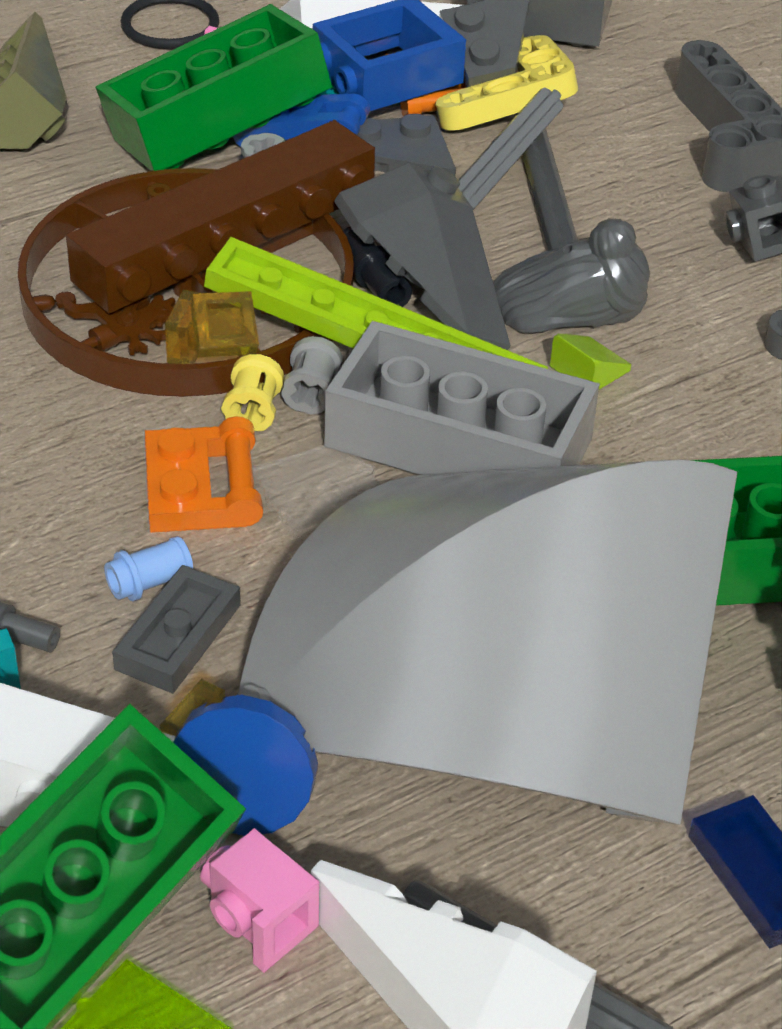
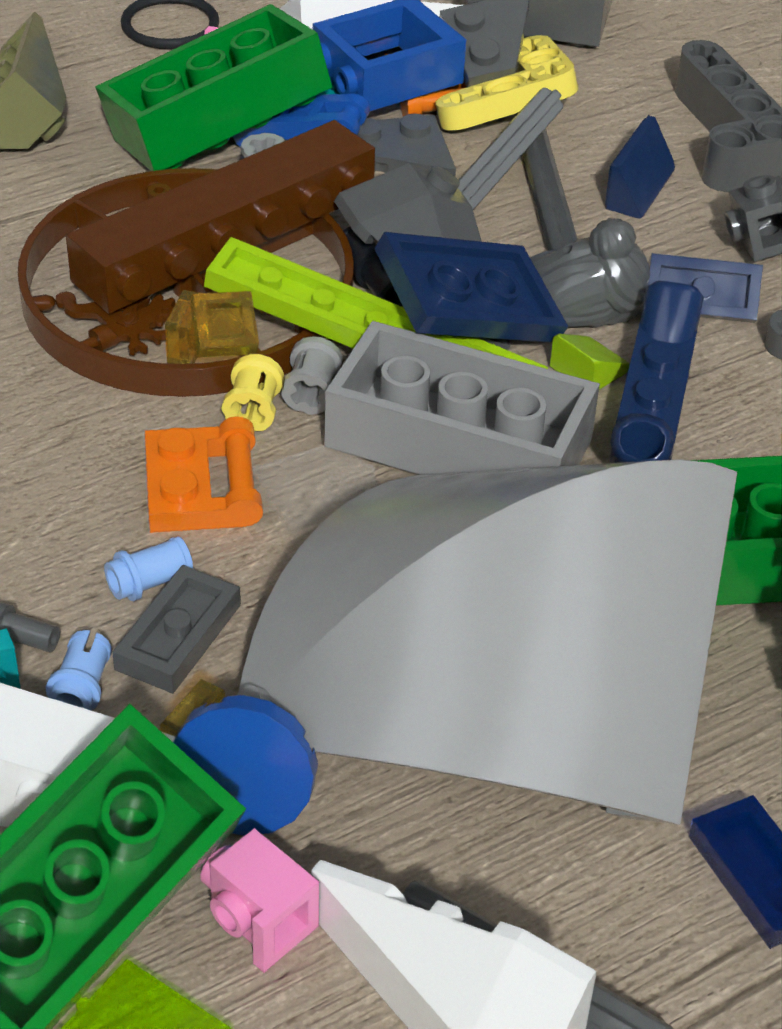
none -> light blue pin [46,630,112,711]
none -> dark blue plate [374,232,569,342]
none -> dark blue slope [605,115,675,218]
none -> dark blue plate [609,281,704,463]
none -> dark blue panel [648,253,763,323]

